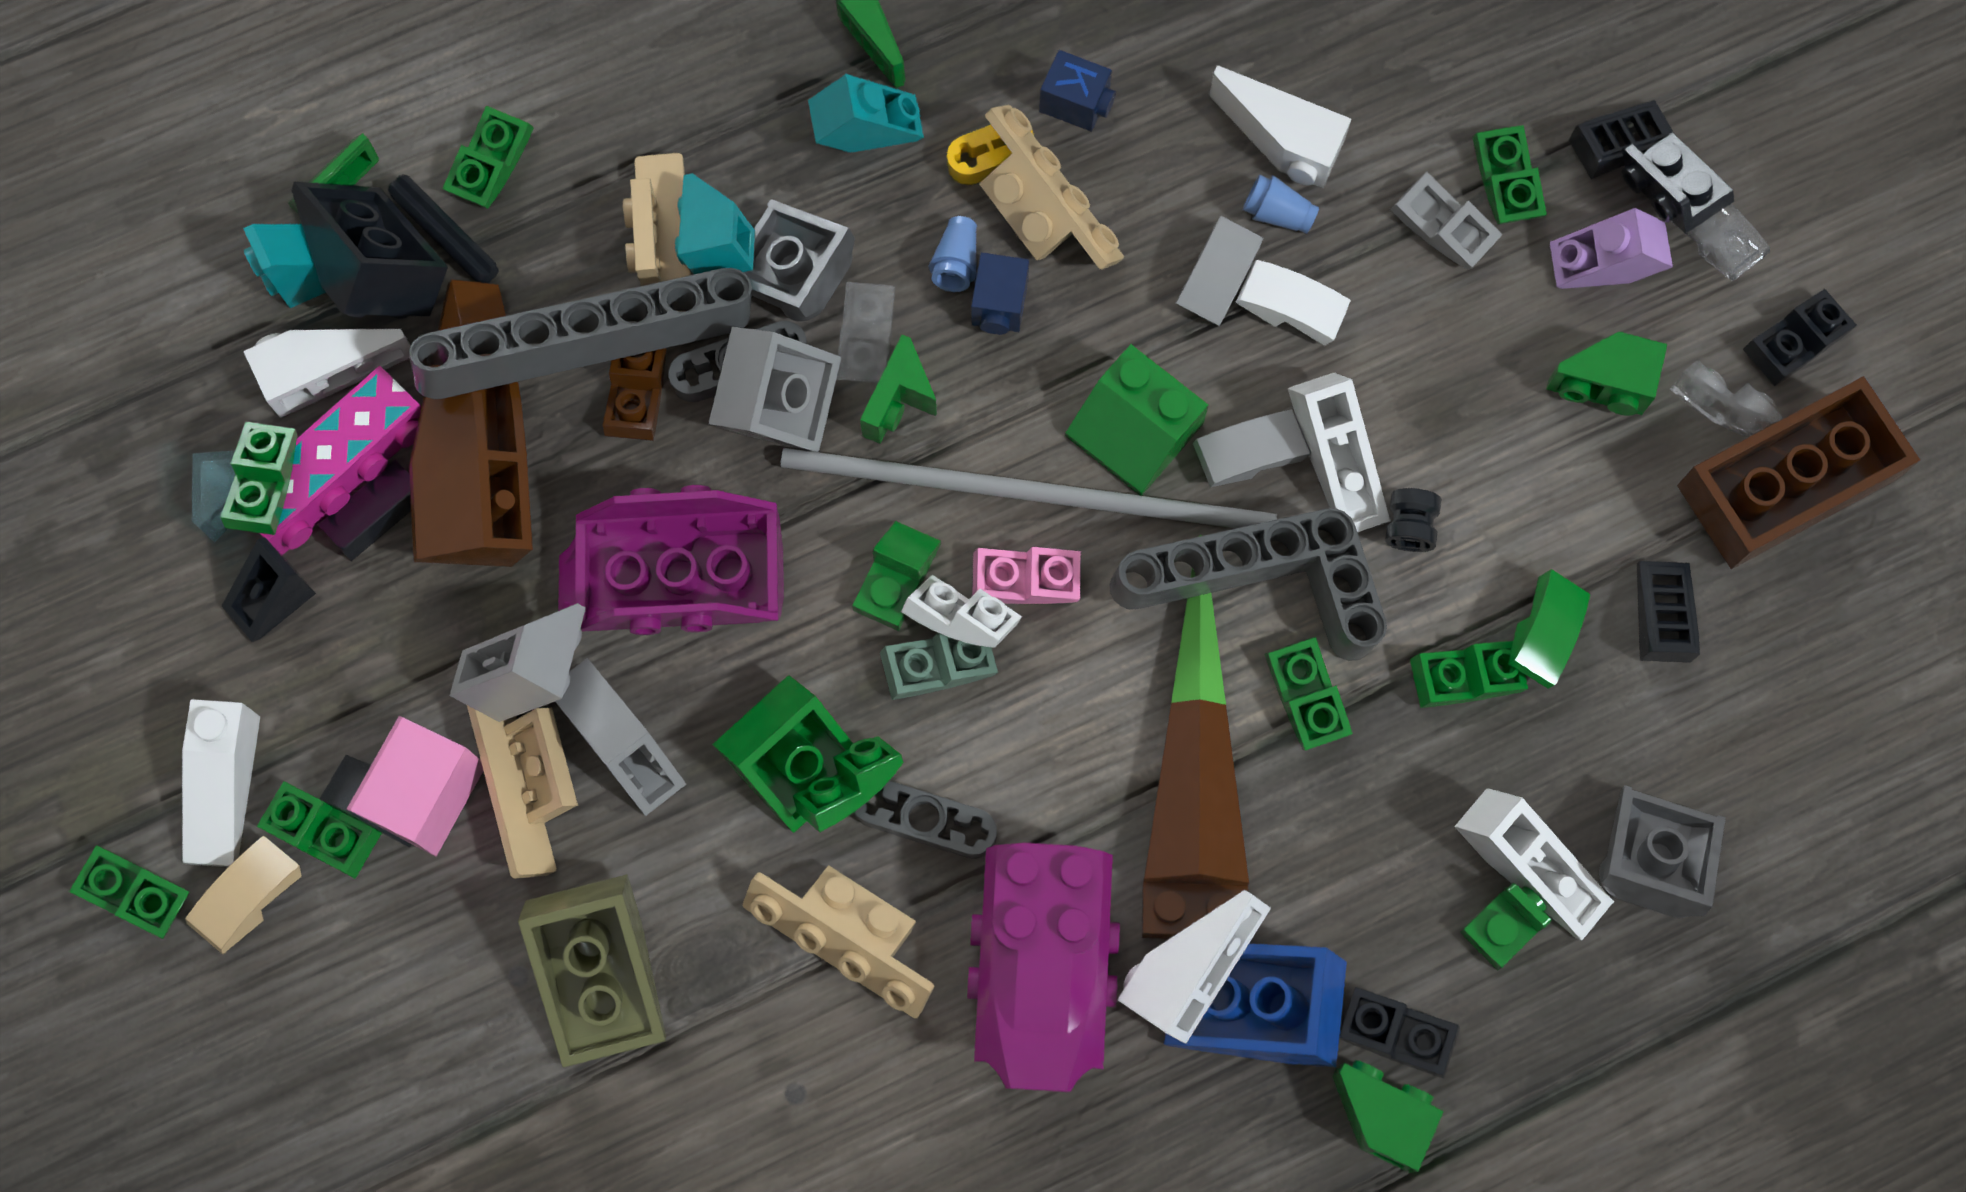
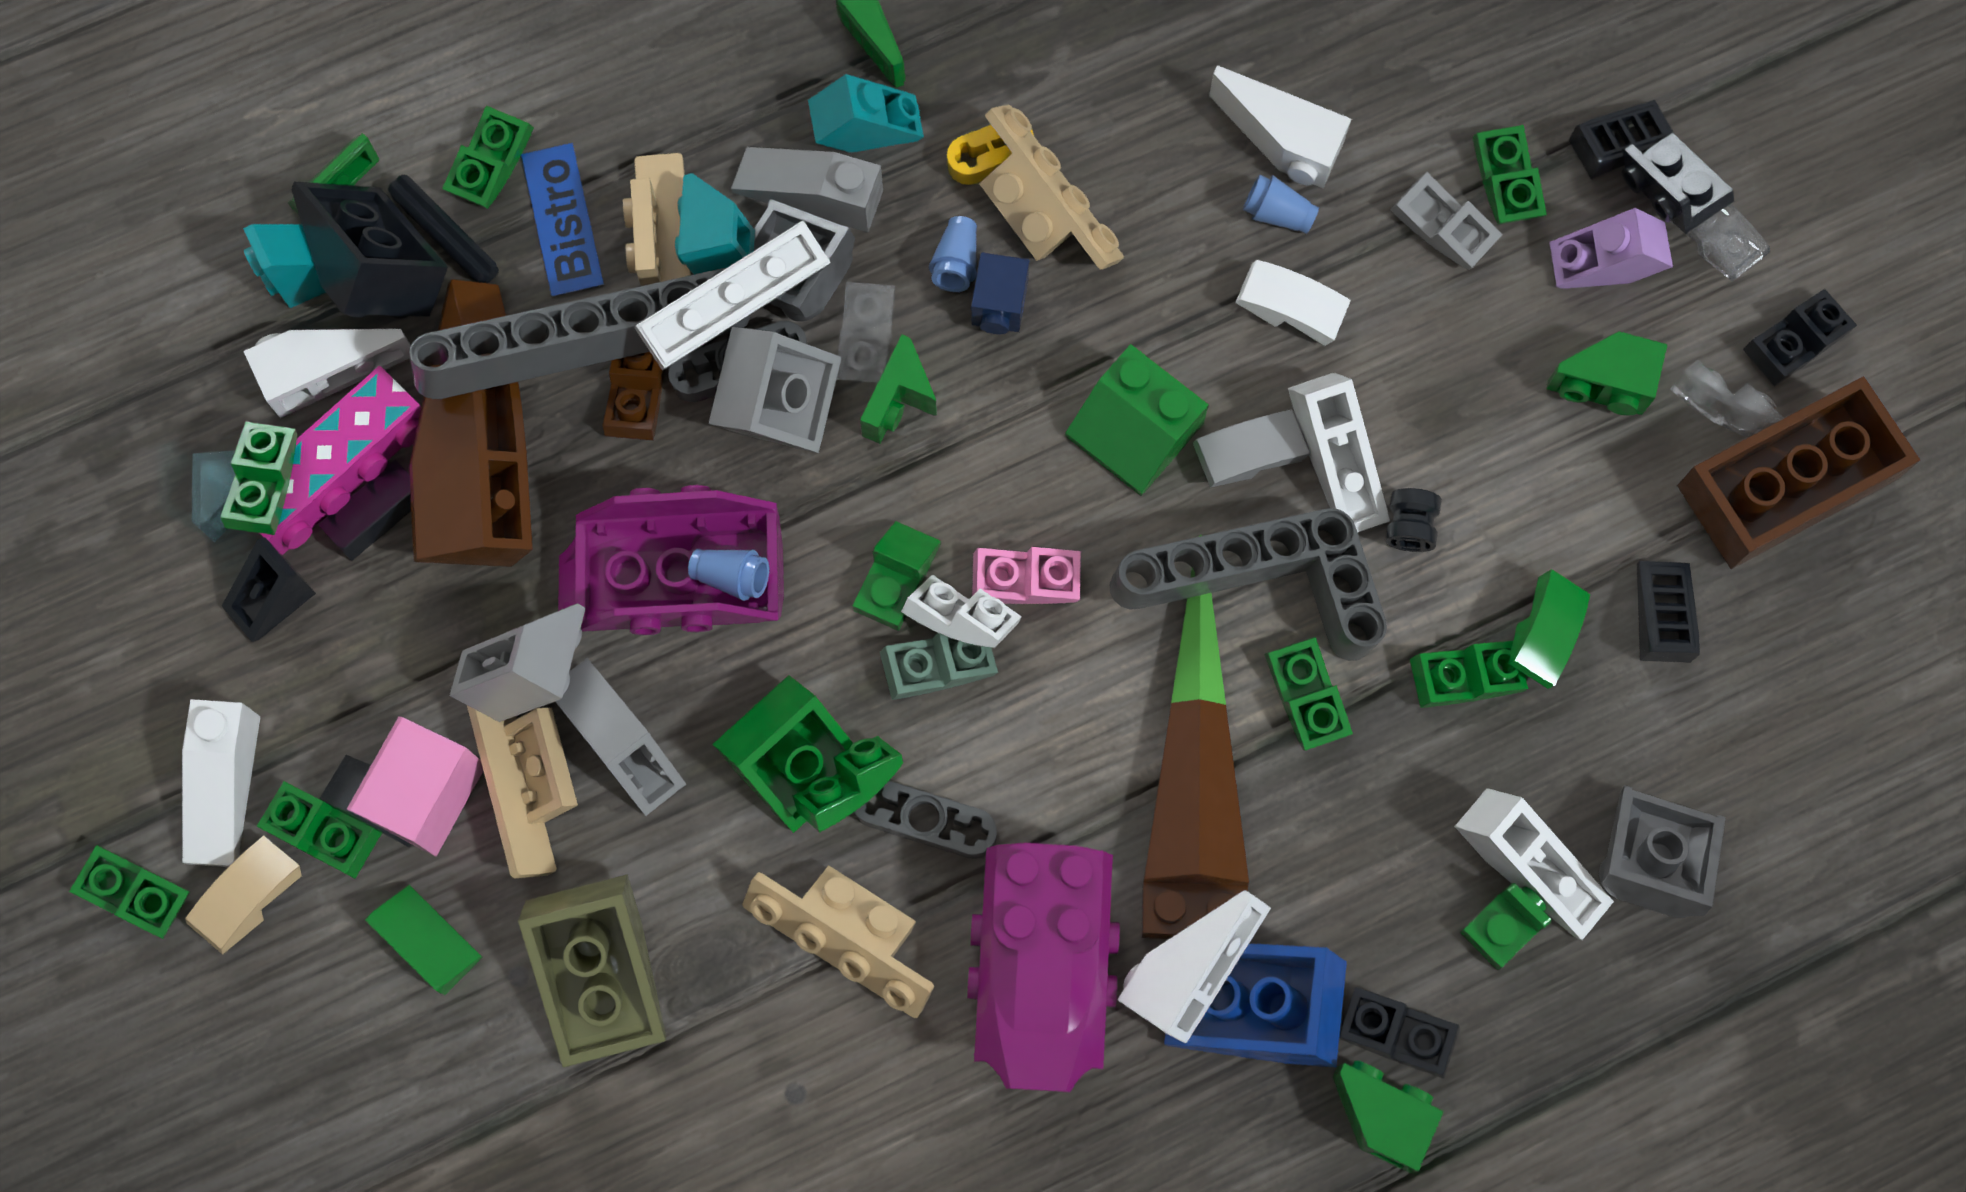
light grey piece [781,448,1277,528] -> none
dark blue brick [1039,50,1116,132] -> none
light grey slope [1176,216,1264,326] -> none
none -> green slope [365,885,483,995]
none -> blue sticker [521,143,604,296]
none -> white tile [635,221,831,371]
none -> medium blue cone [688,549,769,601]
none -> light grey slope [731,147,883,233]

